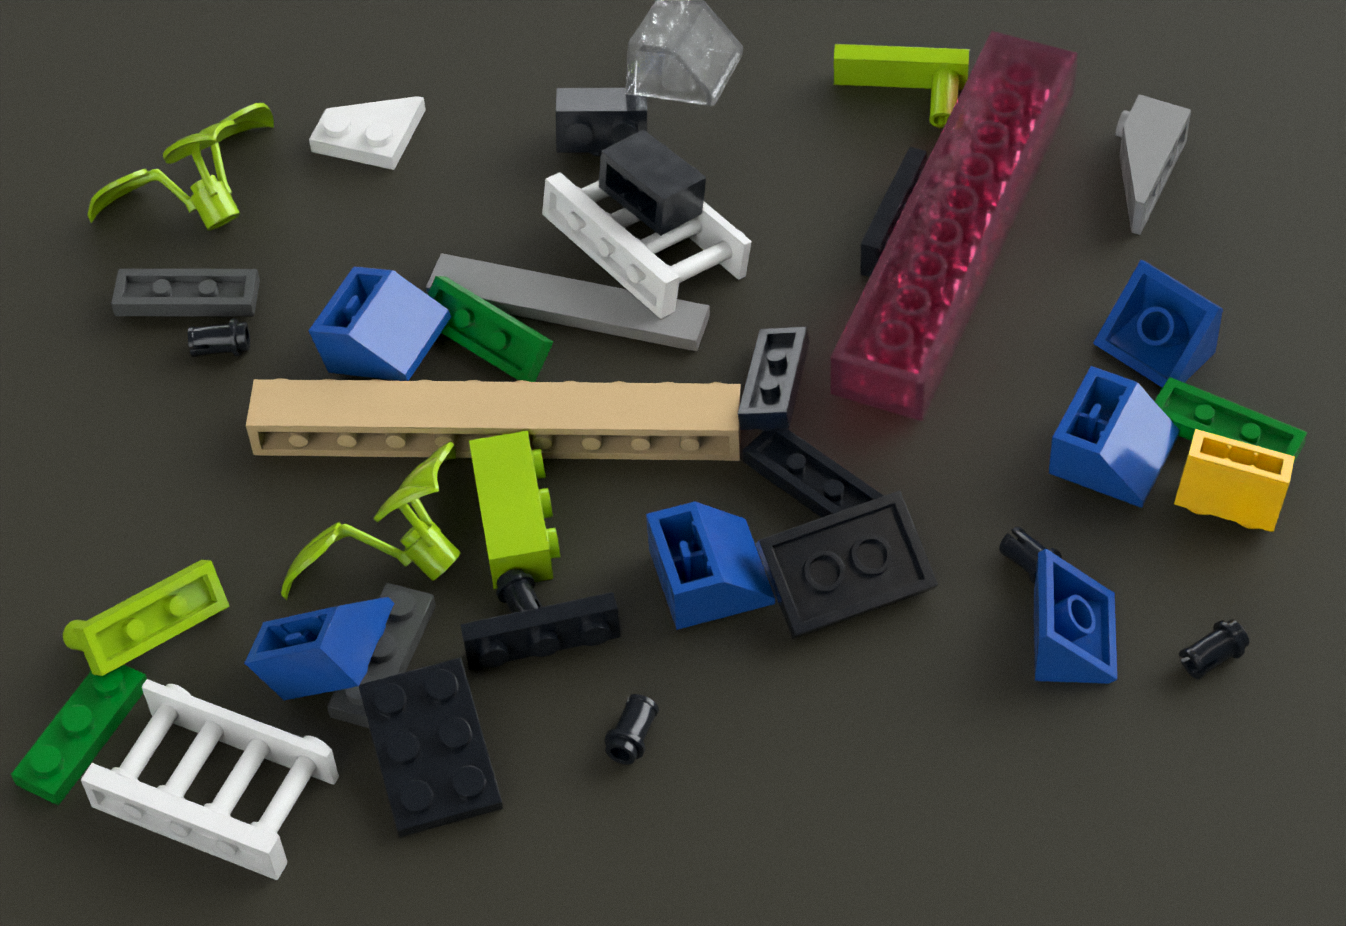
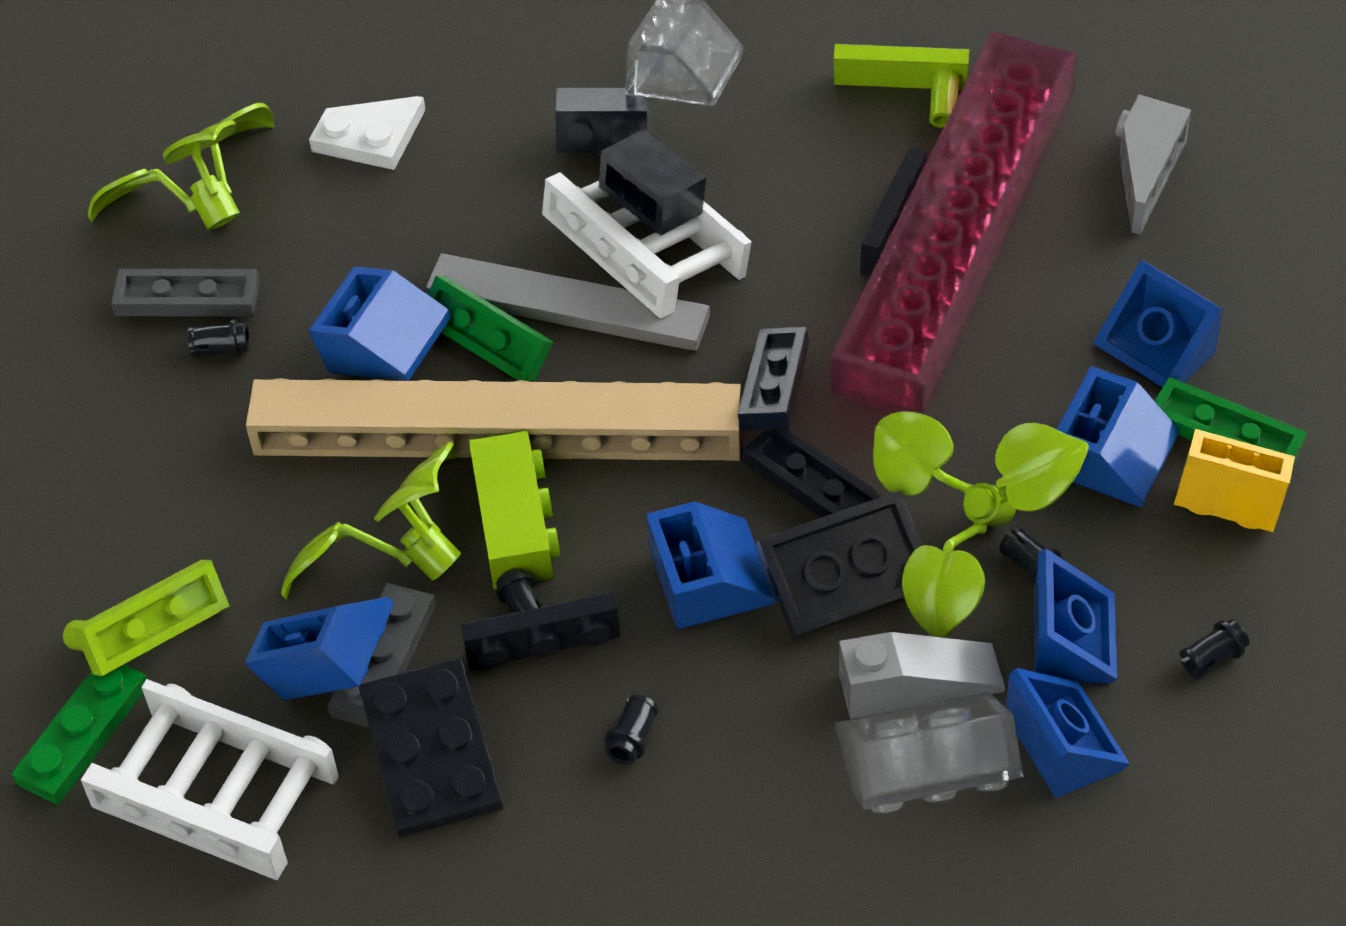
none -> clear slope [835,692,1023,813]
none -> light grey slope [839,632,1005,719]
none -> lime plant [873,412,1089,638]
none -> blue slope [1005,668,1130,798]

